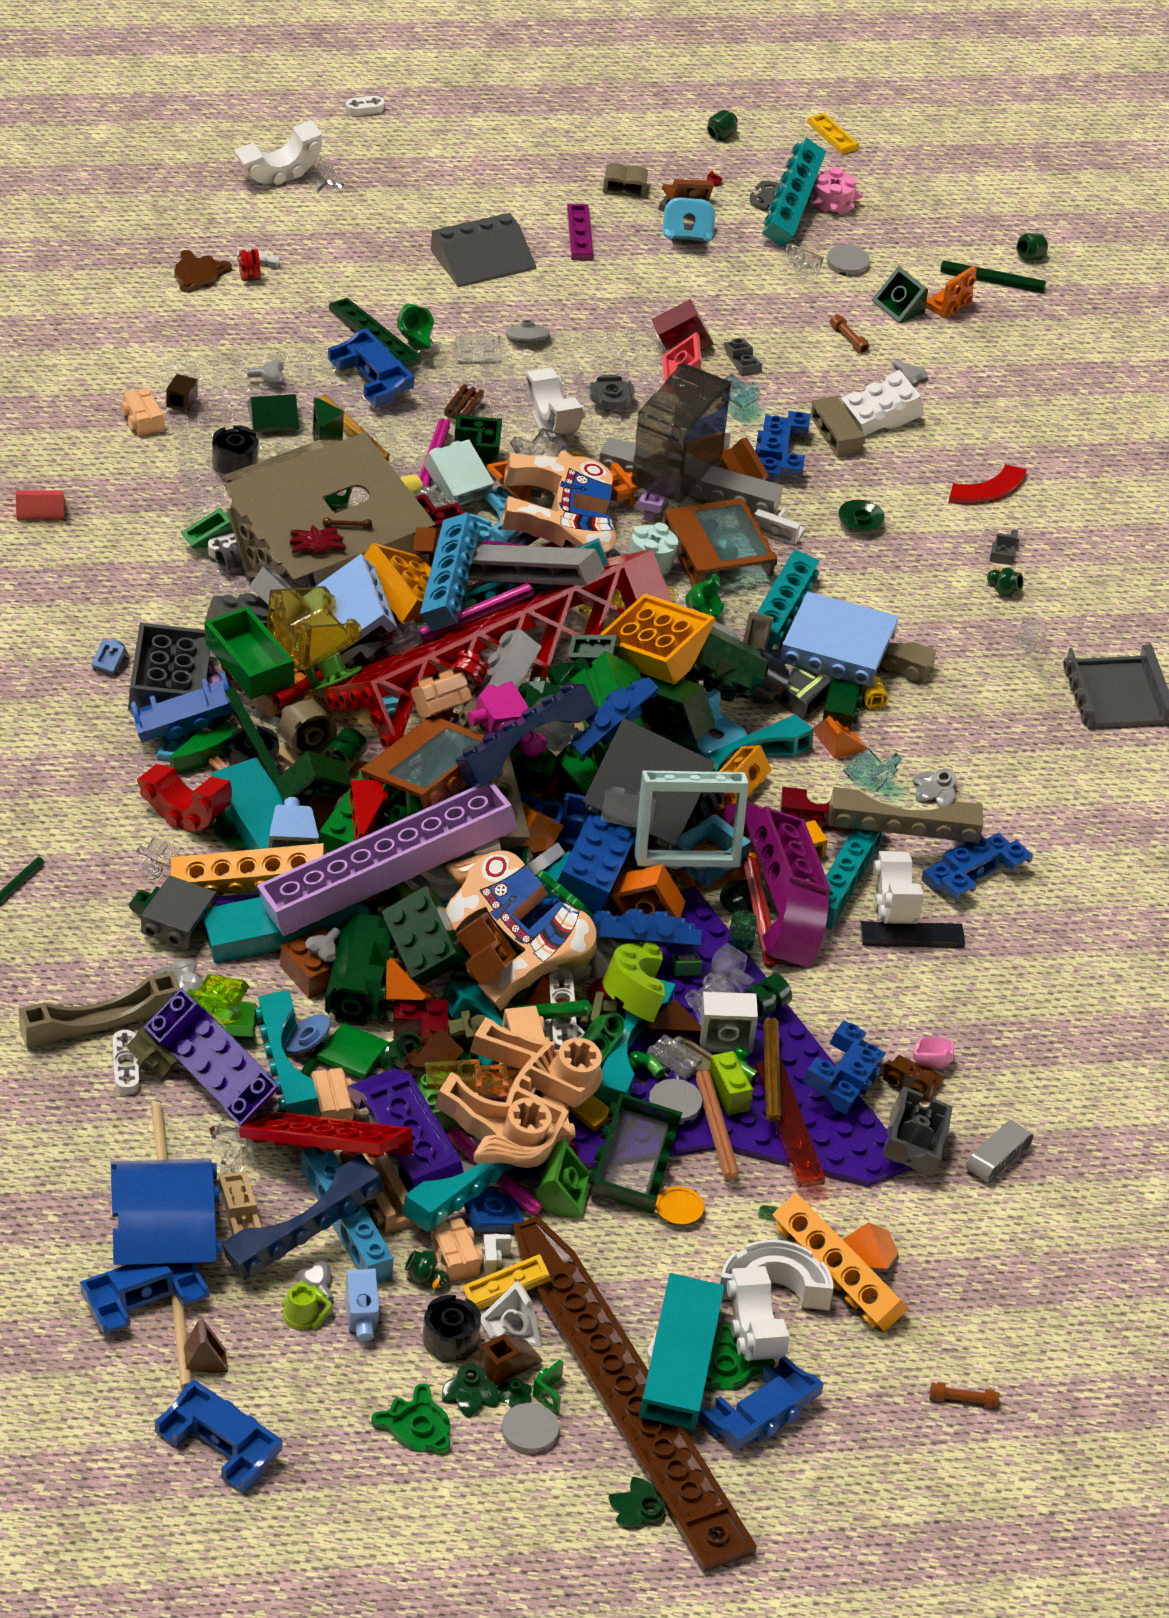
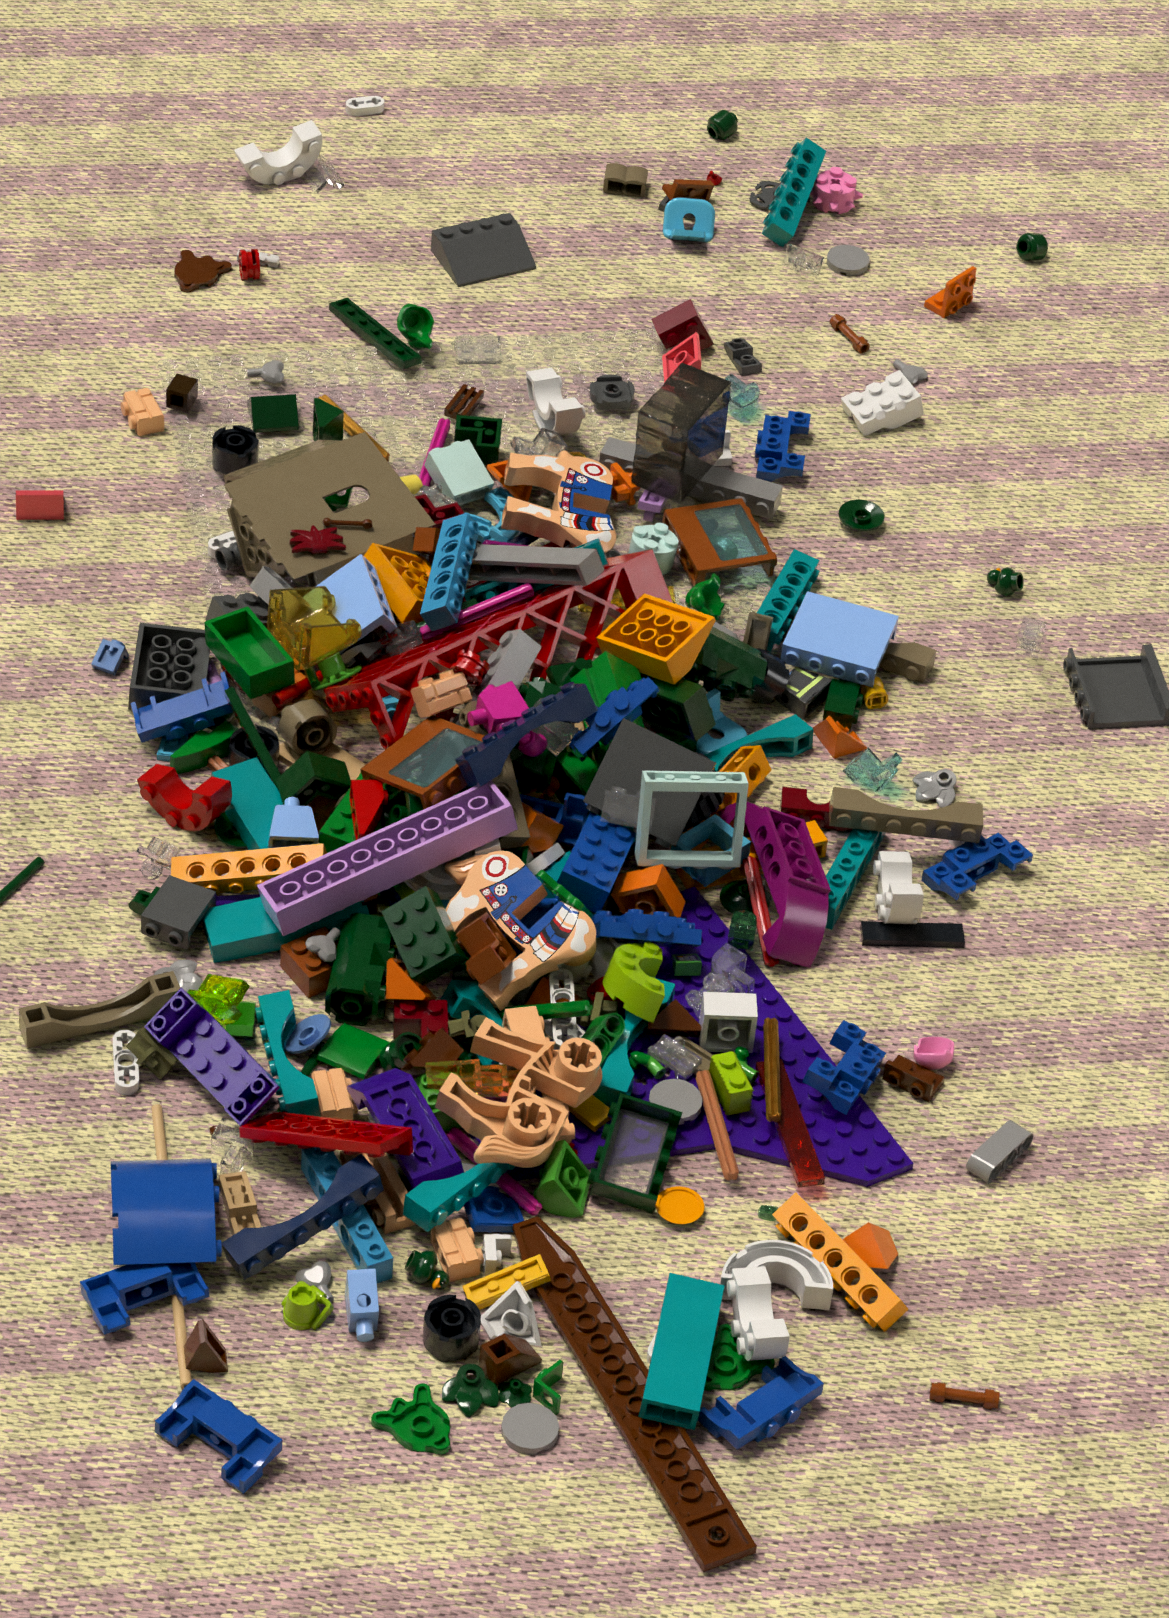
green slope [181,508,233,549] -> none
dark green wheel [323,727,368,772] -> none
blue bracket [328,328,414,408] -> none
light grey dish [506,320,550,341] -> none
magenta tile [567,204,593,260] -> none
dark green tile [568,635,621,662] -> none
dark green plate [608,1477,665,1527] -> none
dark orange panel [716,437,769,480] -> none
dark green wheel [743,973,792,1020] -> none
white panel [754,507,805,546] -> none
yellow tile [807,113,859,155] -> none
dark tan brick [810,396,865,458] -> none
dark green slope [872,266,928,323] -> none
dark grey piece [882,1086,953,1176] -> none
dark green axle [940,260,1046,293] -> none
red tile [948,464,1027,505] -> none
dark grey slope [990,530,1018,565] -> none

